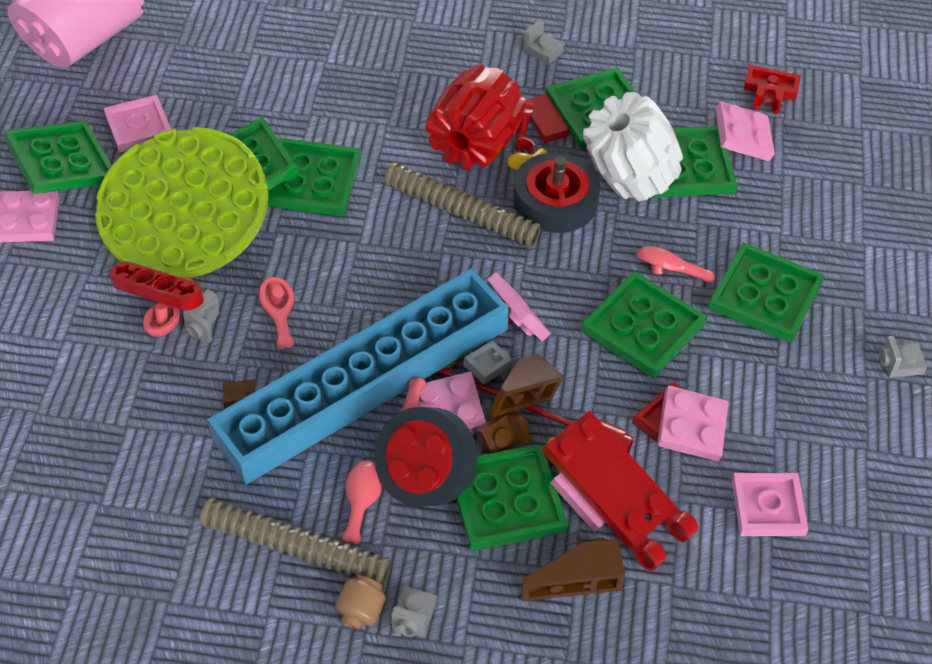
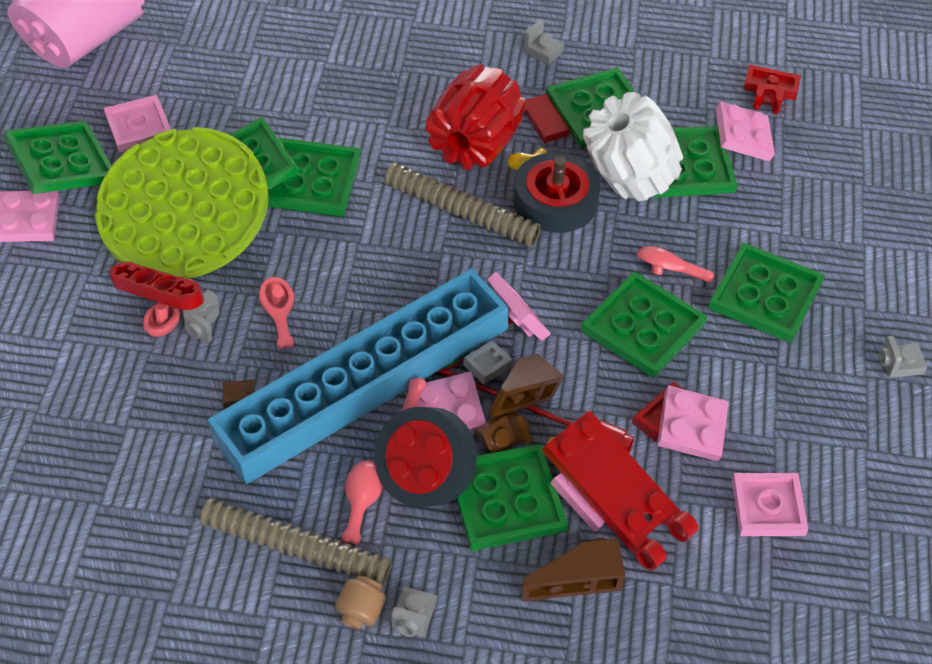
red arm [514,102,535,155] -> none

